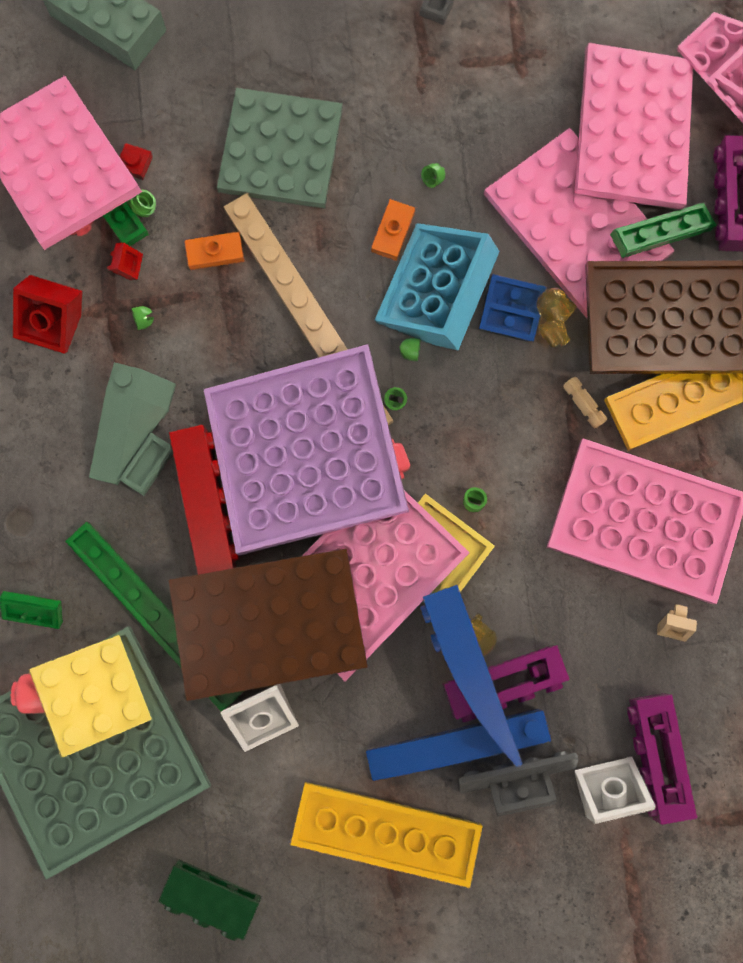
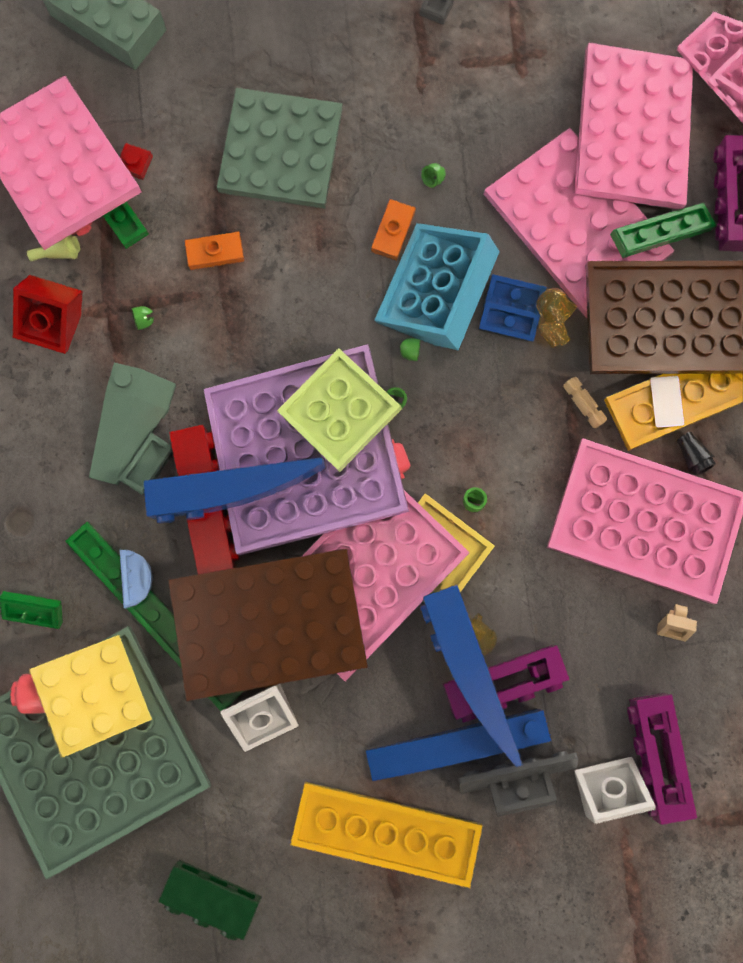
red tile [107,242,143,280] -> none
bright green plate [128,189,156,217] -> none
tan plate [224,193,393,426] -> none
none -> yellowish green cone [27,234,80,261]
none -> light blue tile [120,550,153,609]
none -> blue slope [143,457,326,523]
none -> yellowish green plate [277,348,402,472]
none -> white sticker [650,376,684,428]
none -> black cone [676,432,716,476]

